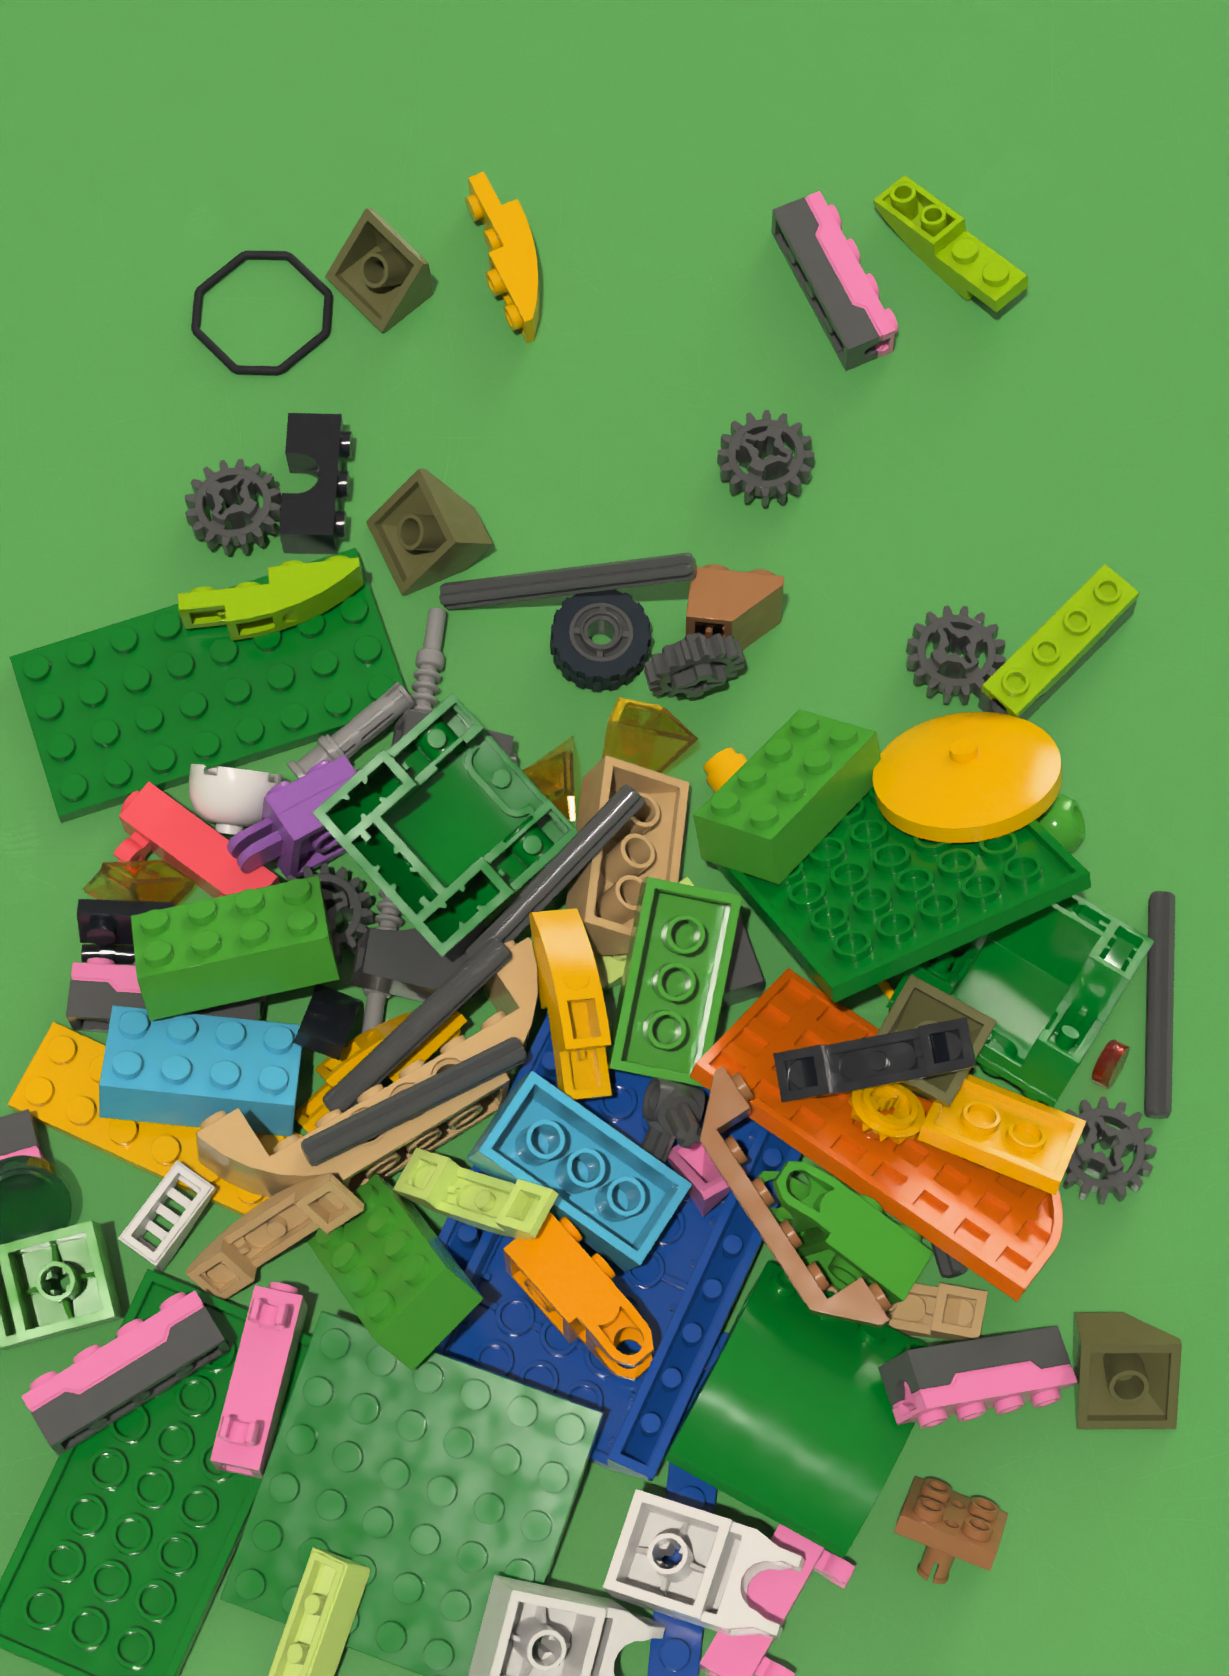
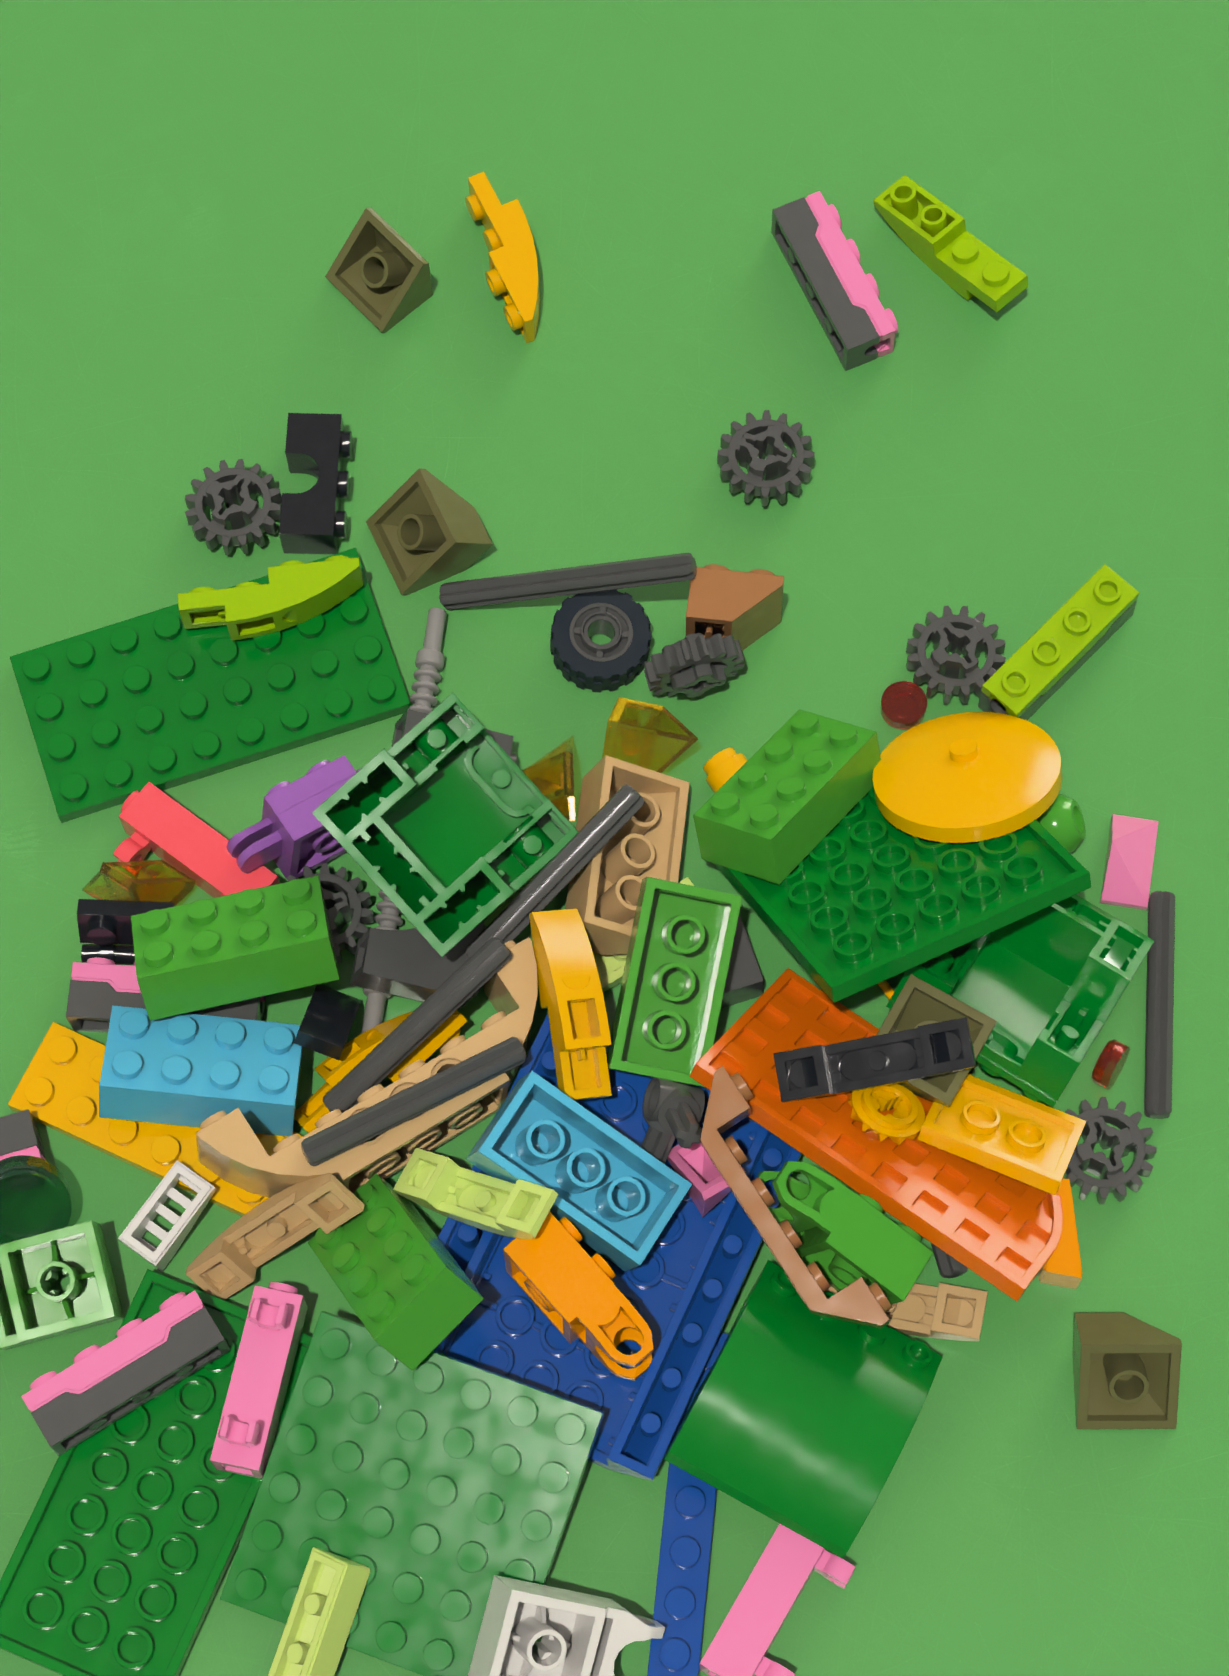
white cylinder [189,764,282,835] -> none
black piece [191,250,333,375] -> none
light grey pin [287,681,416,779] -> none
white brick [603,1489,805,1640] -> none
piece [878,1326,1077,1429] -> none
medium nougat plate [894,1476,1009,1584] -> none
none -> clear red tile [880,681,927,730]
none -> light orange slope [1038,1178,1083,1289]
none -> bright pink slope [1100,814,1159,910]

